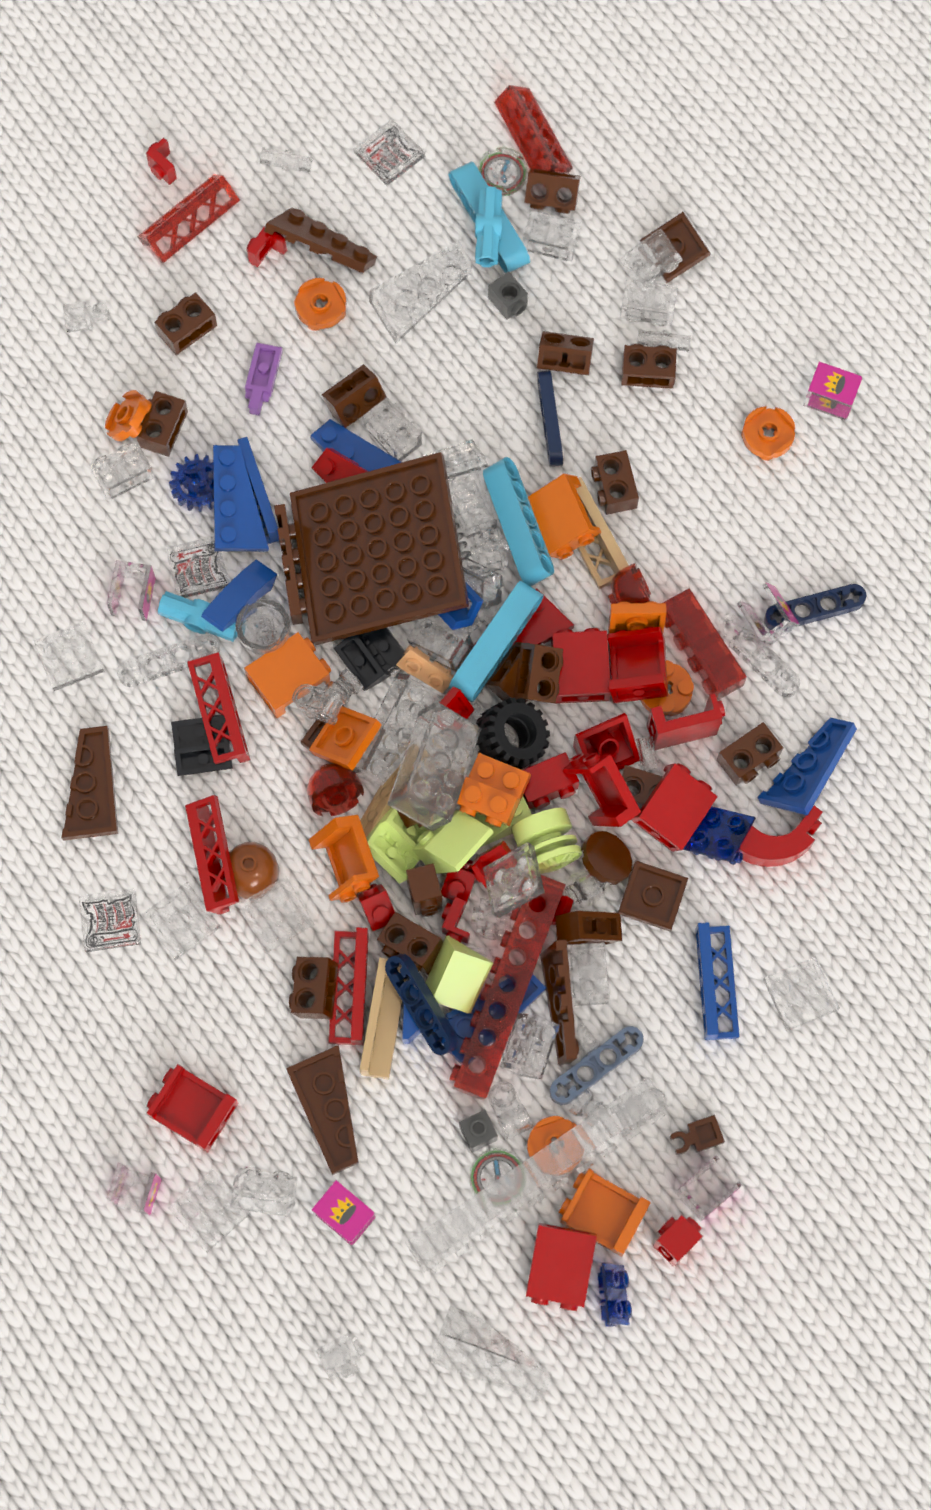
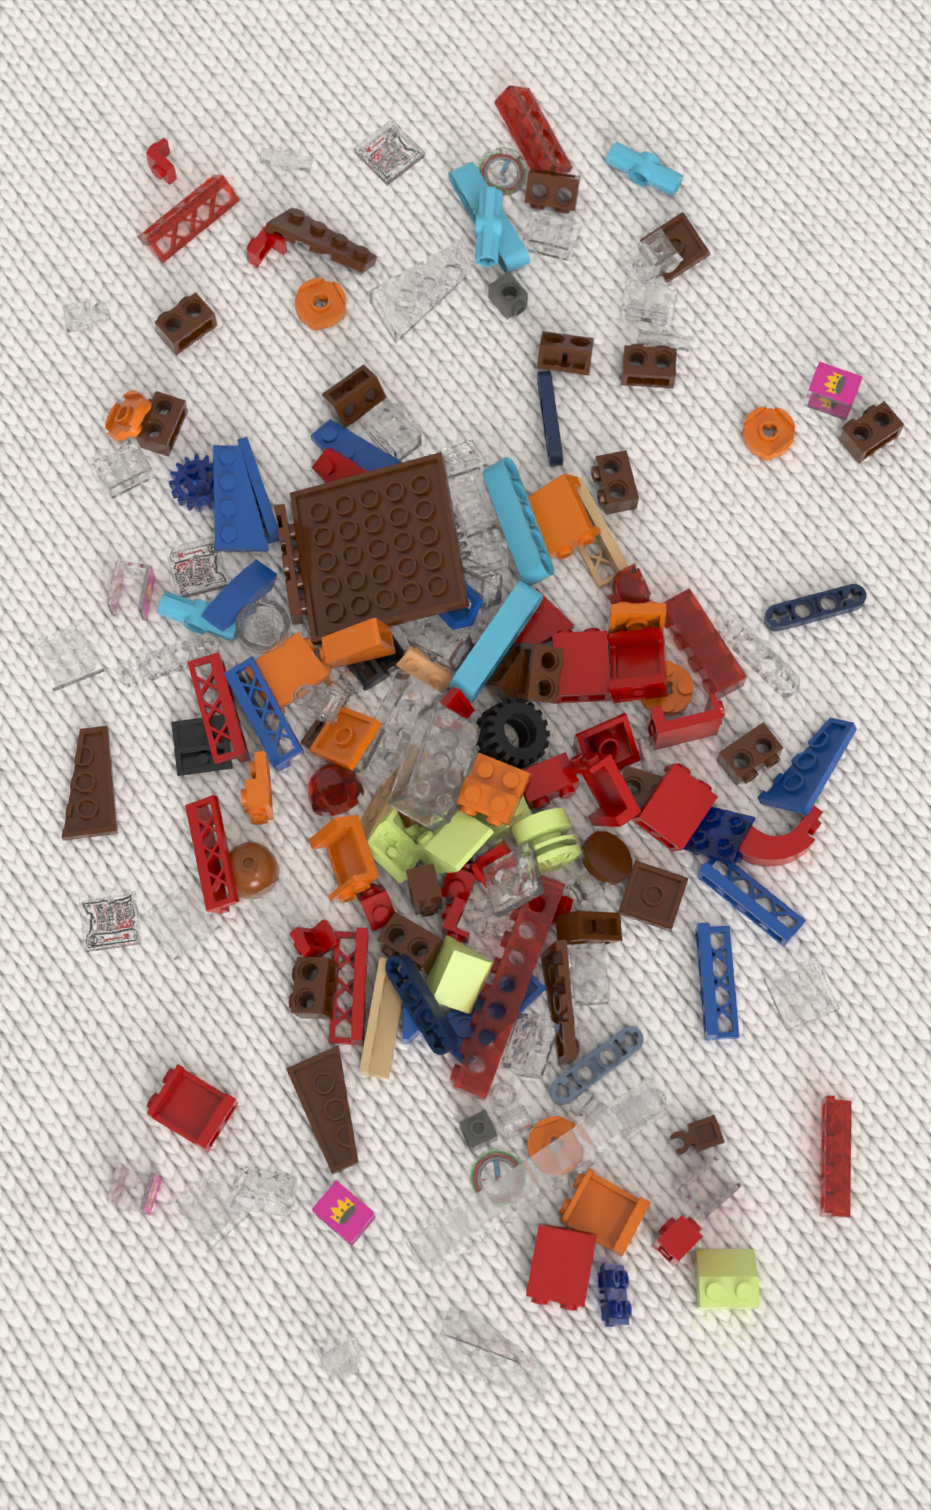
medium lavender hinge [245,343,283,416] -> none
clear piece [737,583,800,645] -> none
none -> blue fence [224,657,304,771]
none -> orange plate [241,751,274,825]
none -> red bracket [289,920,340,957]
none -> orange slope [320,618,396,668]
none -> medium azure piece [606,142,684,197]
none -> yellowish green slope [695,1249,760,1310]
none -> blue fence [697,850,806,947]
none -> clear red fence [819,1095,852,1218]
none -> reddish brown brick [839,401,904,464]

